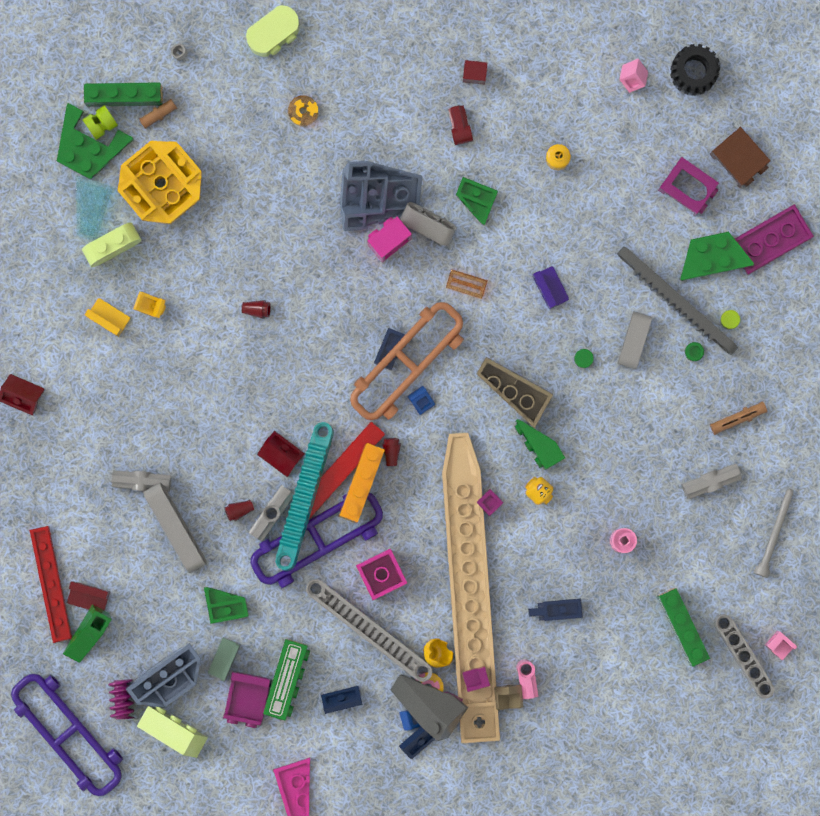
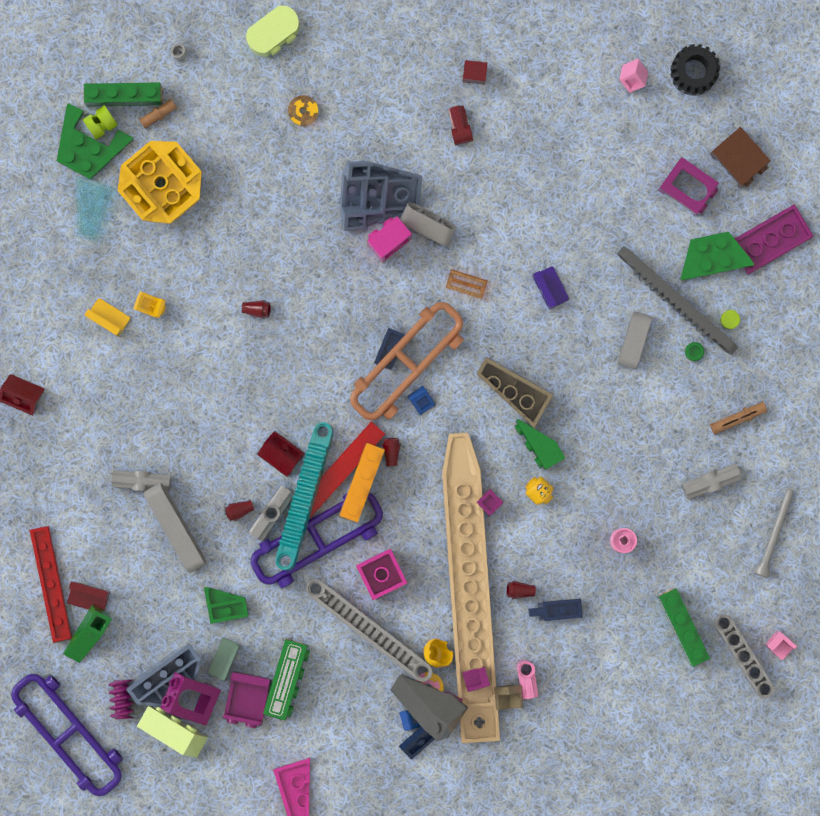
yellowish green brick [82,223,141,267] -> none
dark blue plate [321,686,363,714] -> none
green wing [456,177,498,226] -> none
yellow head [545,144,571,171] -> none
green tile [574,349,594,368] -> none
none -> magenta panel [160,672,221,726]
none -> dark red cone [506,580,536,600]

